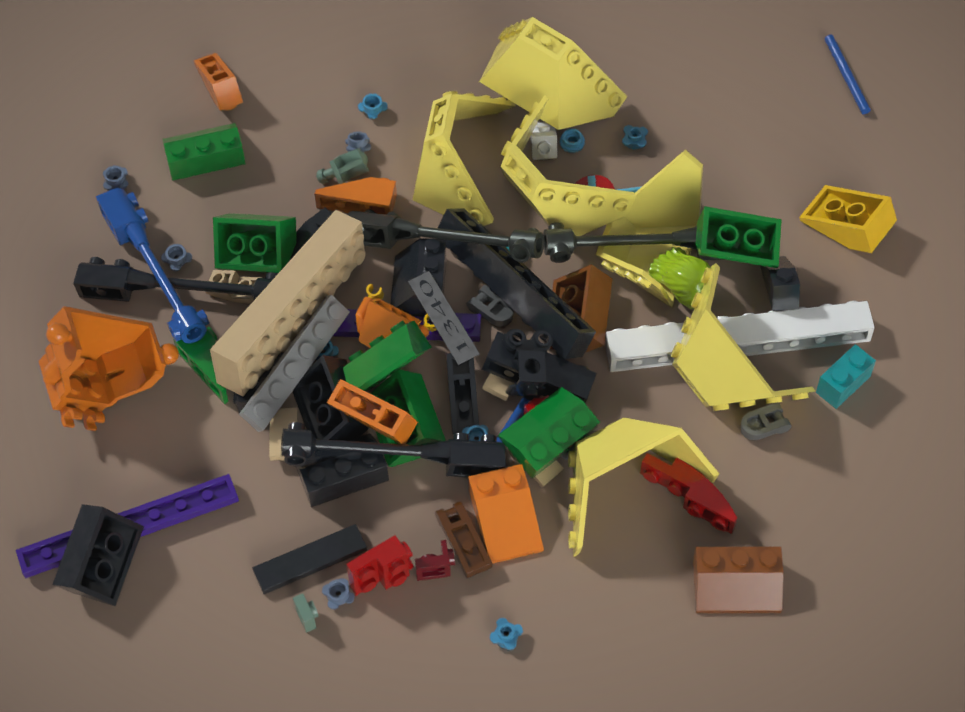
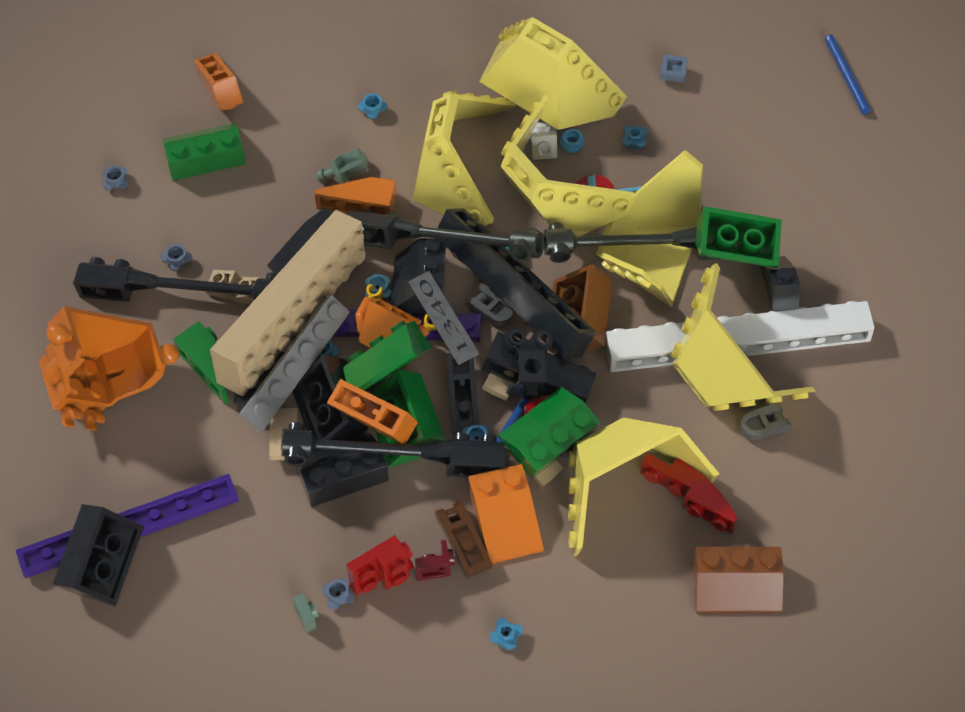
blue bar [95,188,209,343] -> none
green slope [213,213,297,273] -> none
black tile [252,524,367,595] -> none
sand blue plate [345,132,371,152] -> none
lime piece [648,247,717,310] -> none
yellow slope [799,185,897,253] -> none
teal brick [816,344,876,409] -> none
none -> medium azure plate [365,274,391,299]
none -> sand blue plate [660,54,688,83]

